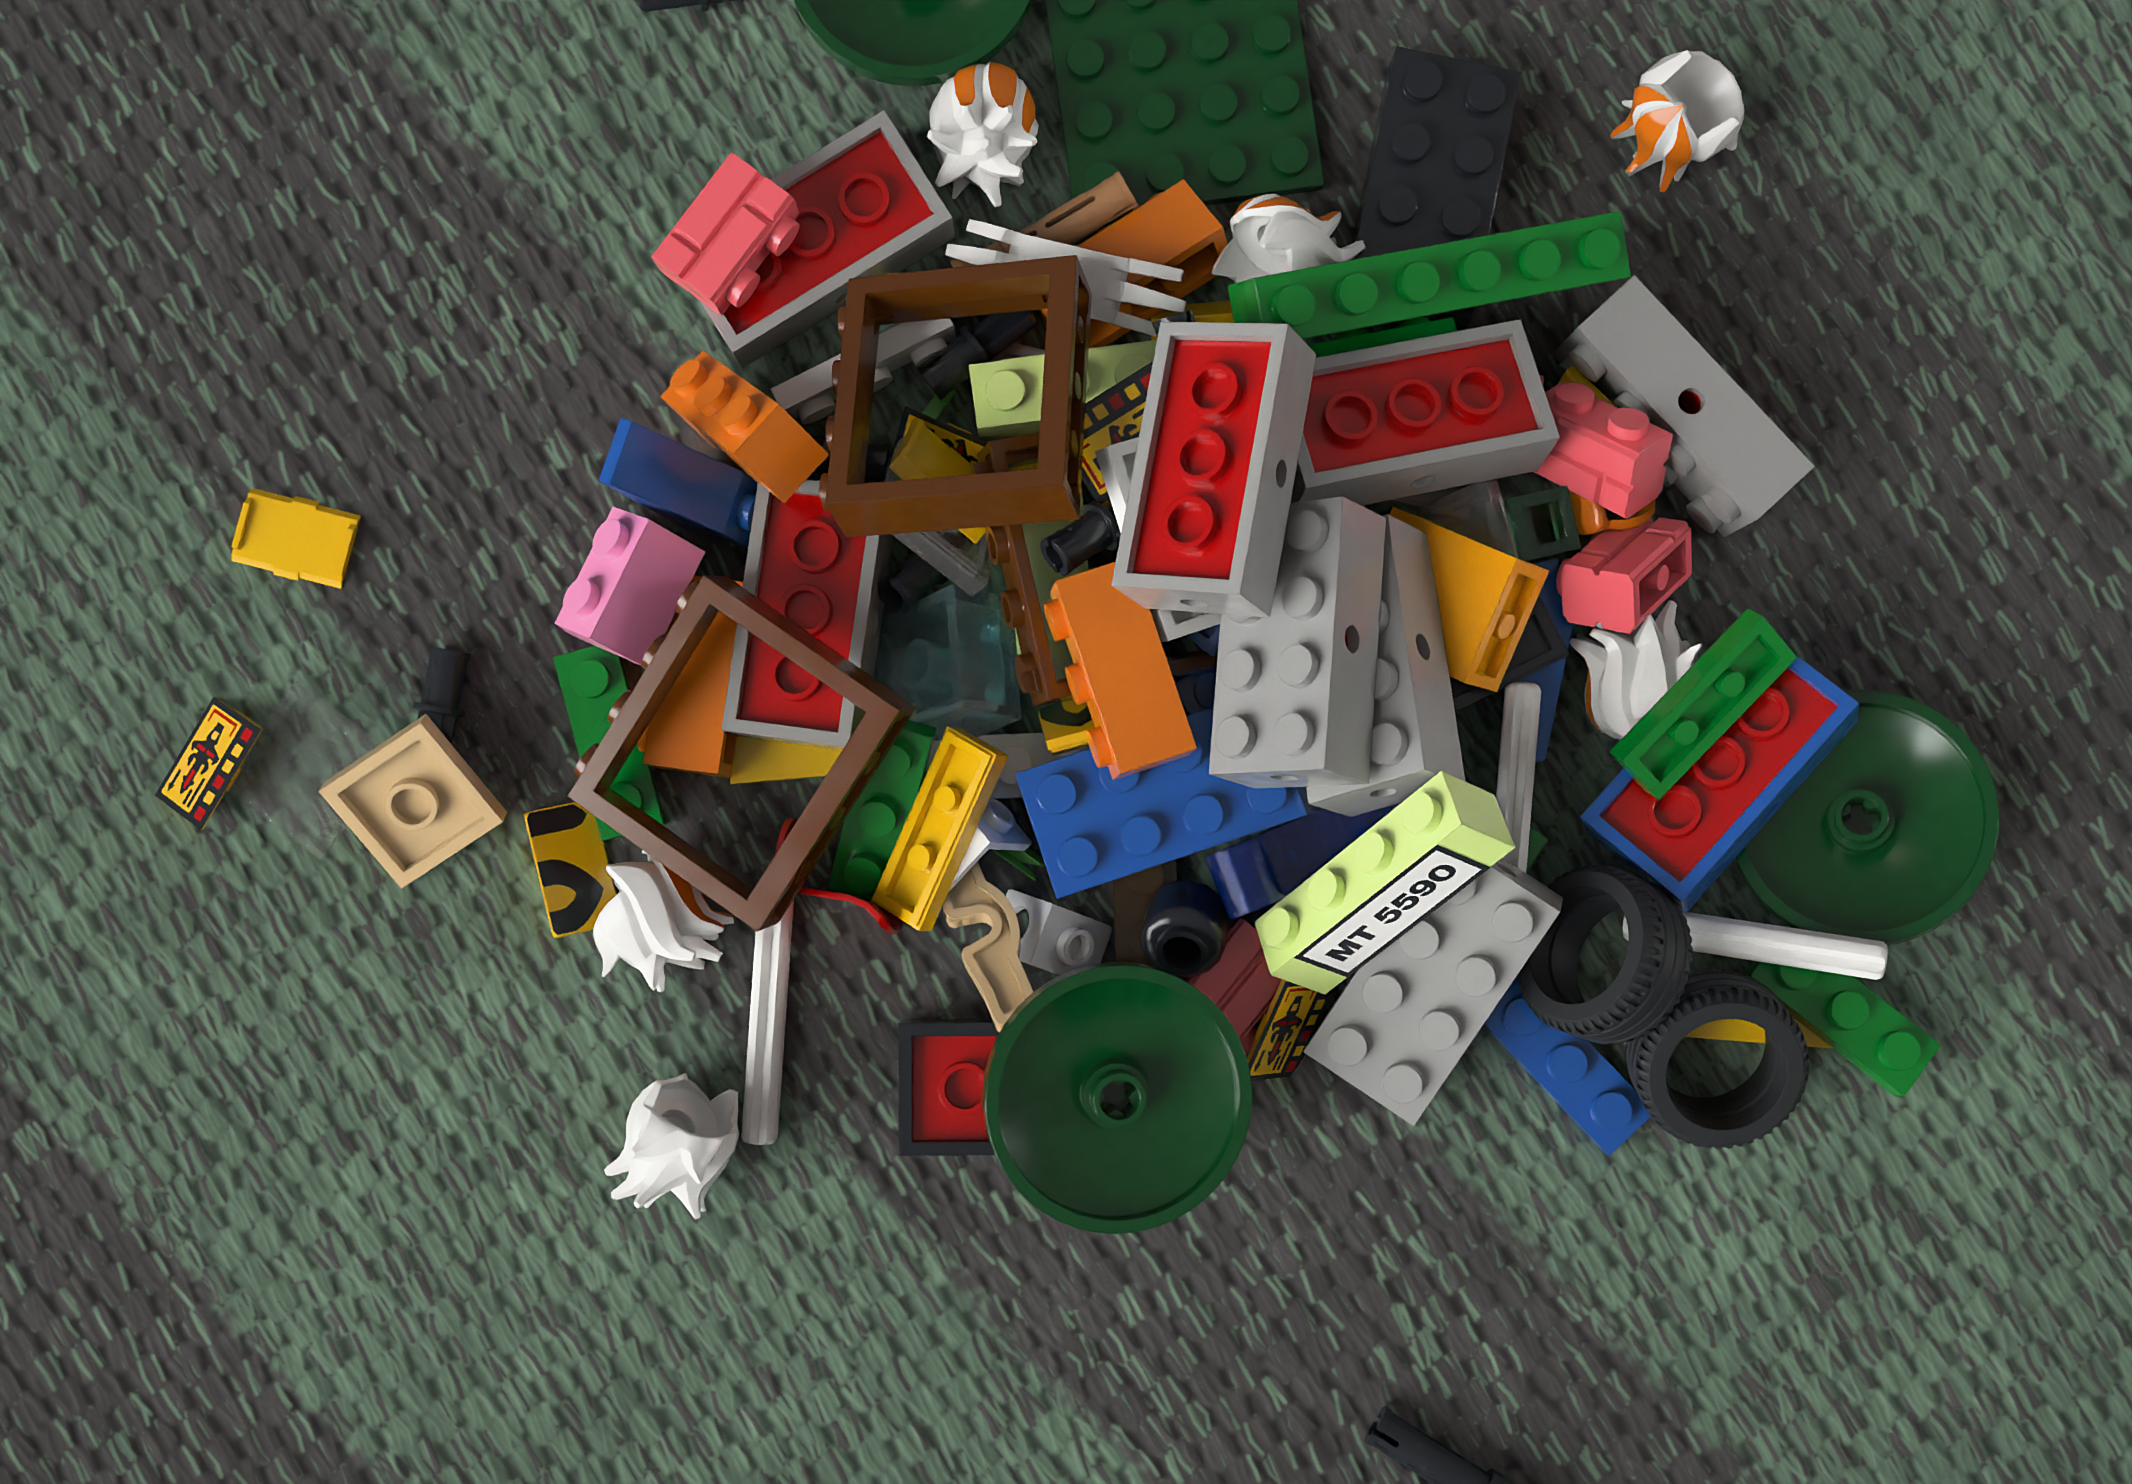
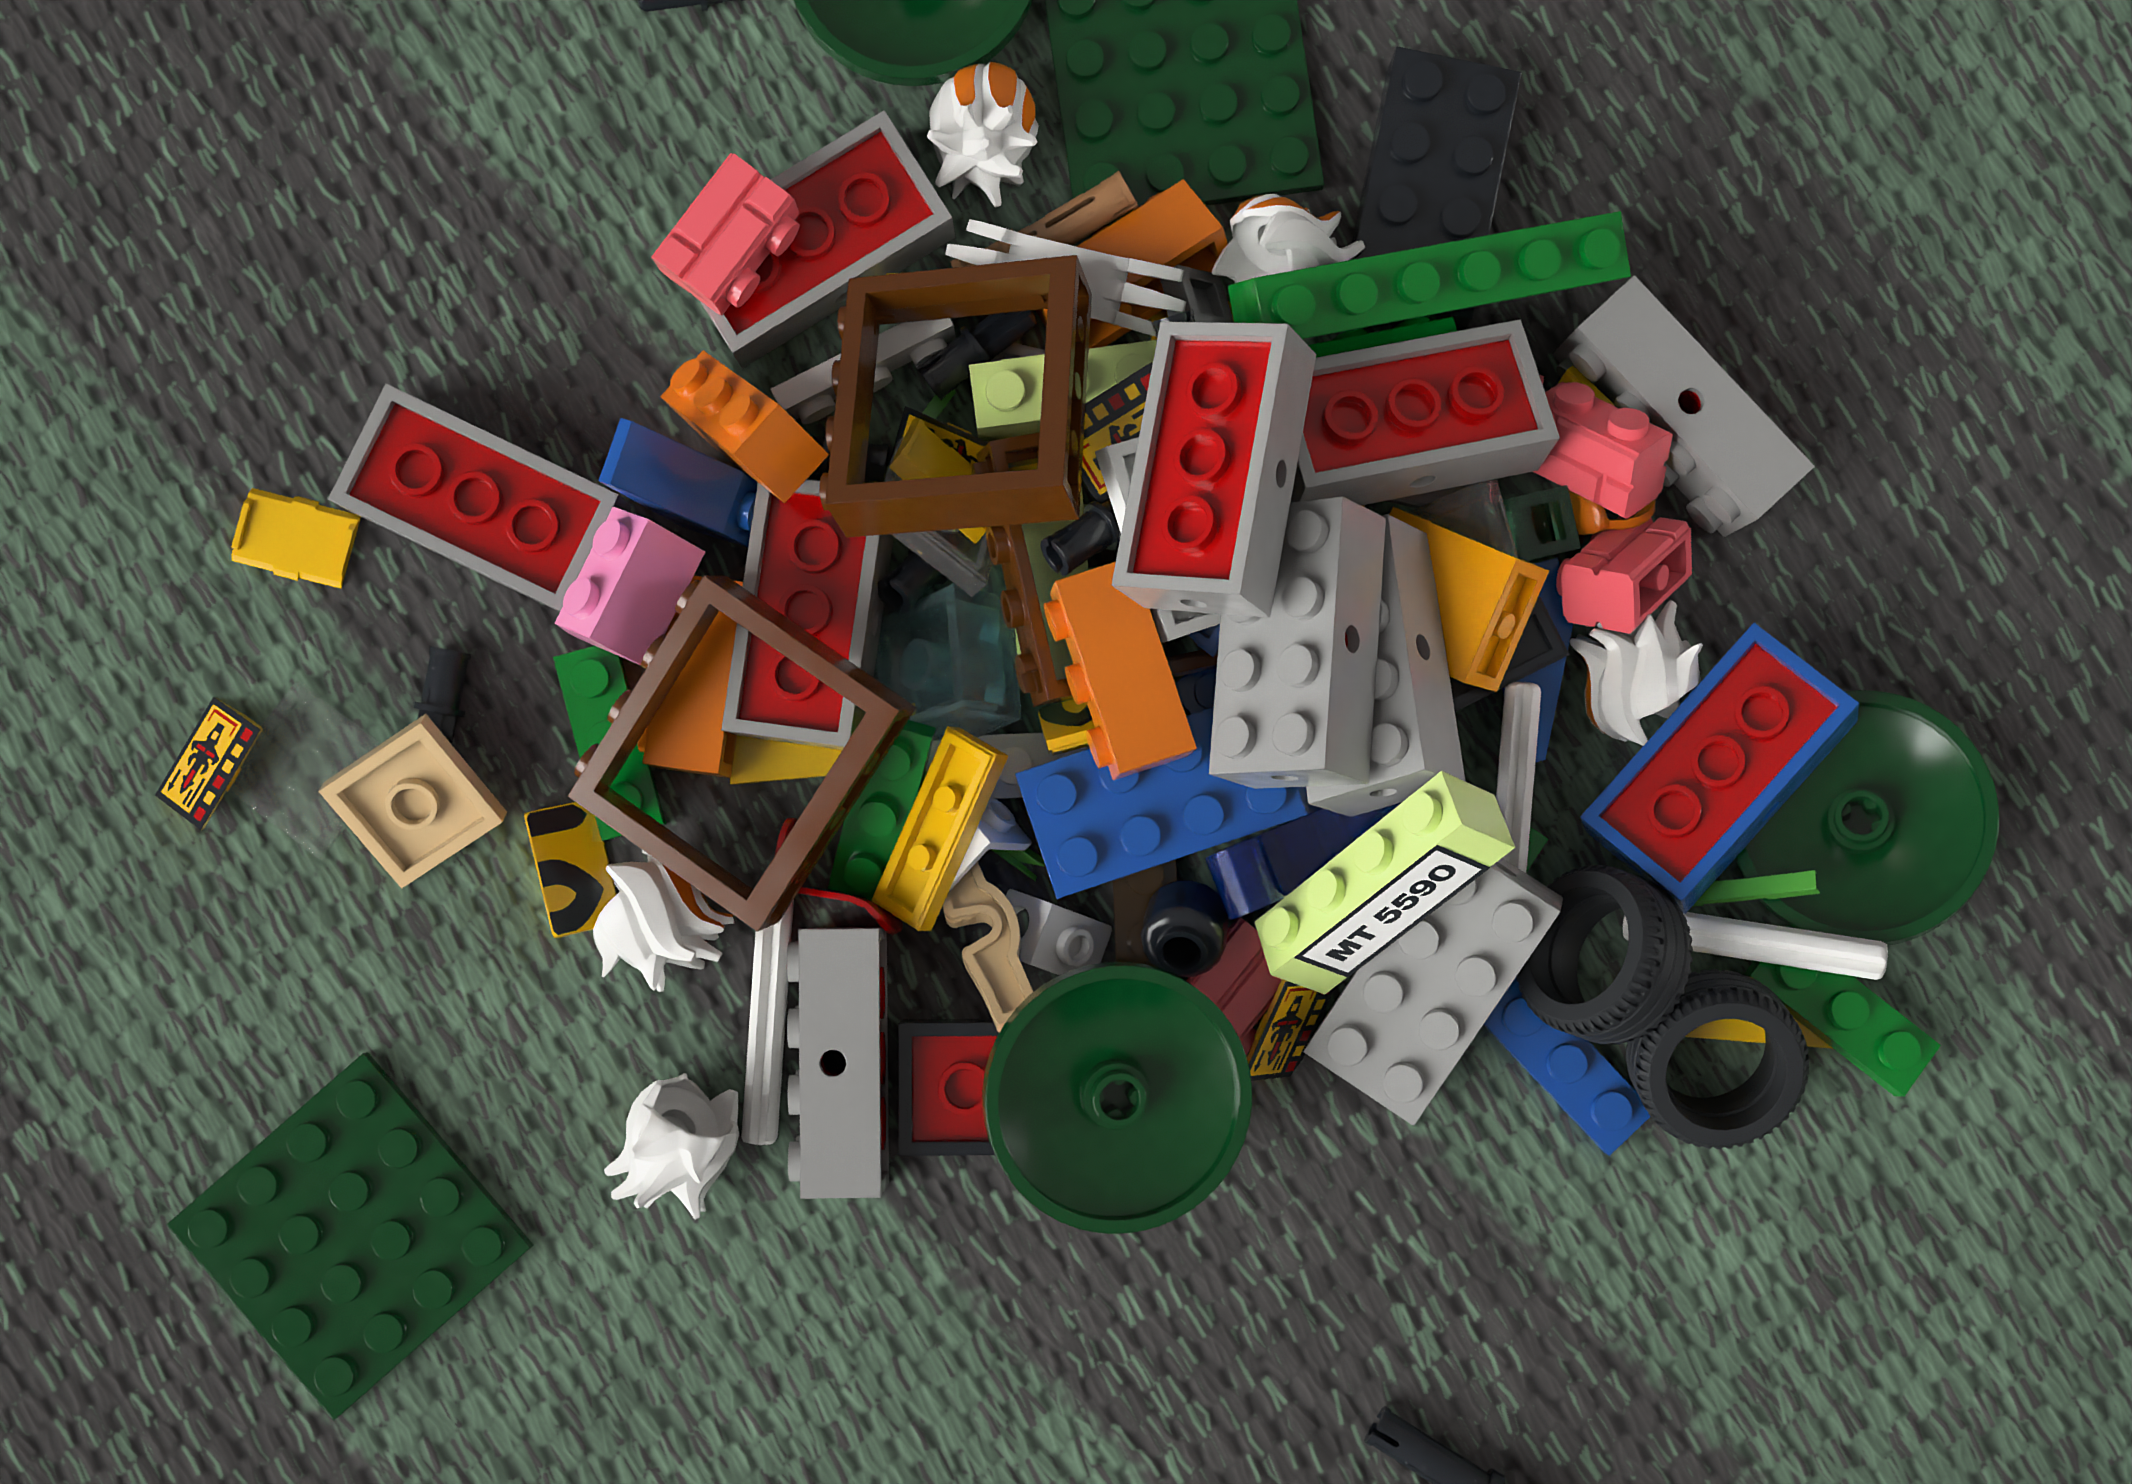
green plate [1609,608,1797,800] -> none
white hair [1610,50,1744,192] -> none
none -> dark green plate [166,1052,534,1421]
none -> red brick [328,384,632,612]
none -> light grey brick [787,927,889,1199]
none -> dark grey plate [1160,265,1234,323]
none -> bright green piece [1692,870,1820,907]

